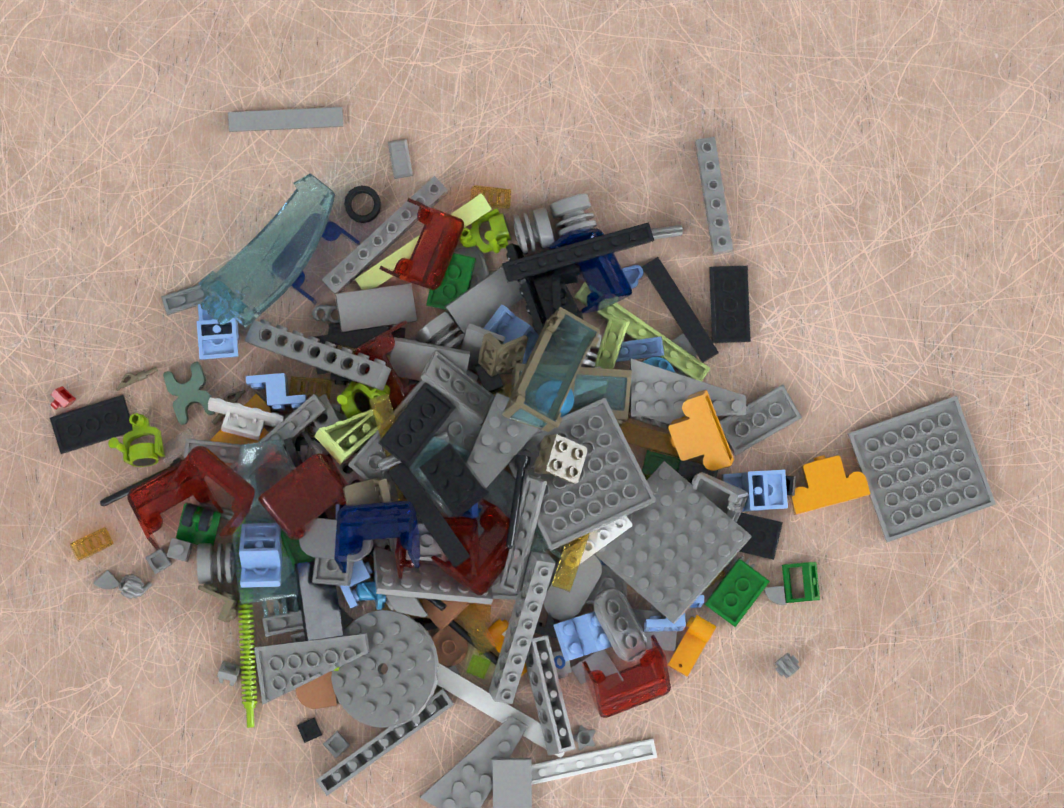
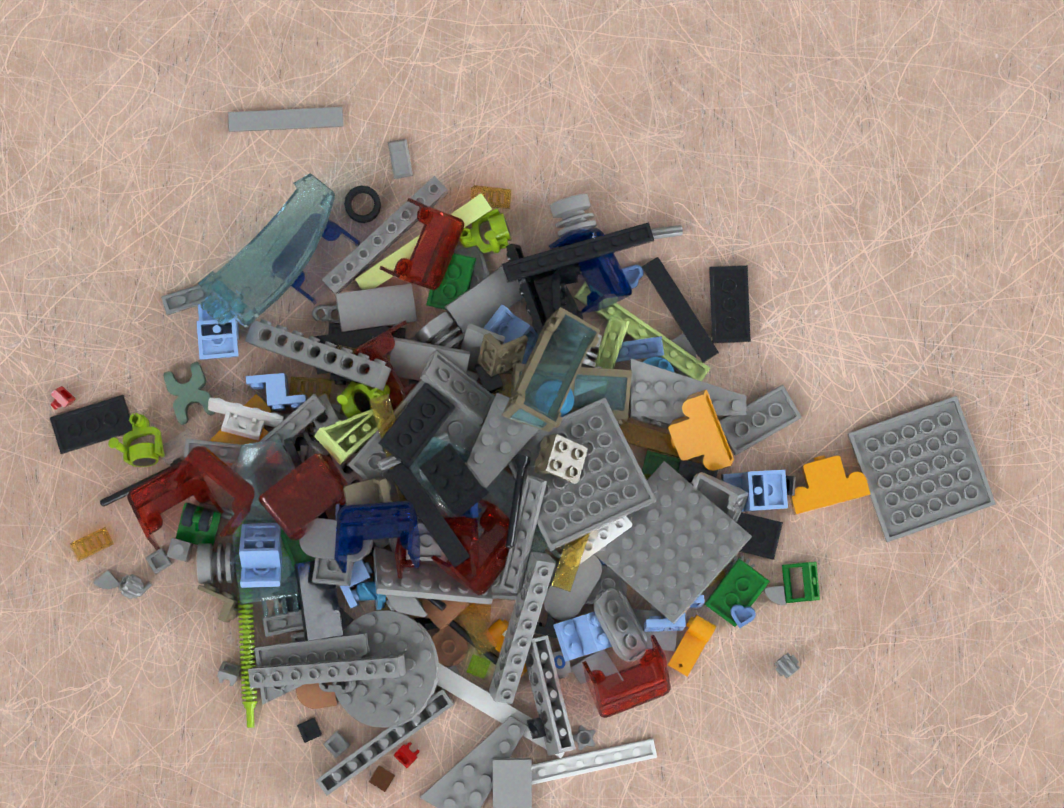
dark tan hand [116,367,158,391] -> none
dark tan hand [212,390,246,425] -> none
light grey wheel [513,207,555,254] -> none
light grey brick [695,137,733,255] -> none
none -> light grey brick [248,654,406,688]
none -> light grey beam [319,680,356,693]
none -> reddish brown tile [369,765,395,792]
none -> red tile [393,742,419,768]
none -> black tile [527,717,546,739]
none -> medium blue tile [730,604,756,628]

